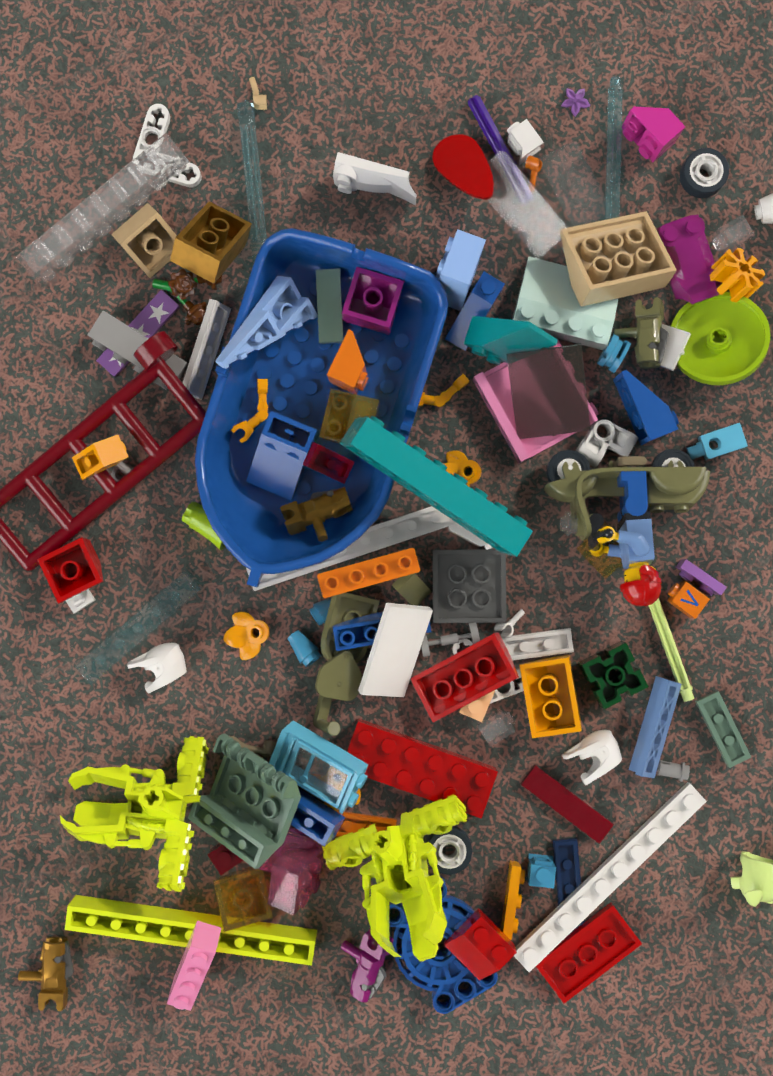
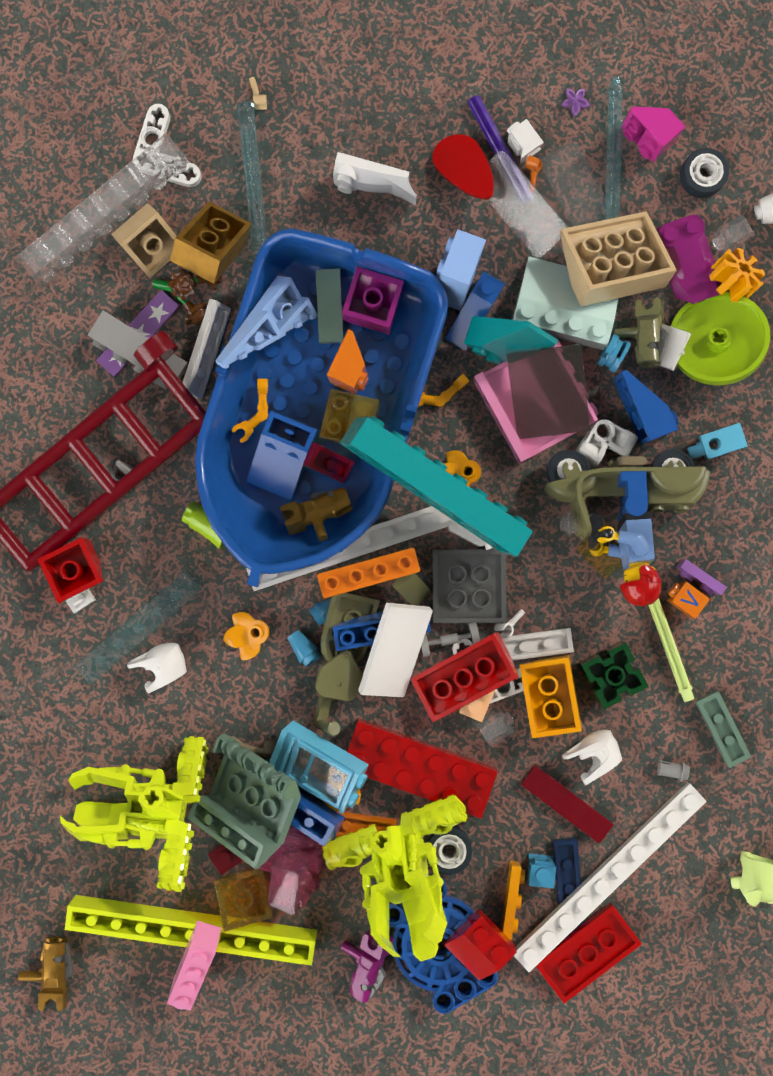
light orange slope [72,435,128,480] -> none
medium blue fence [629,676,682,778] -> none

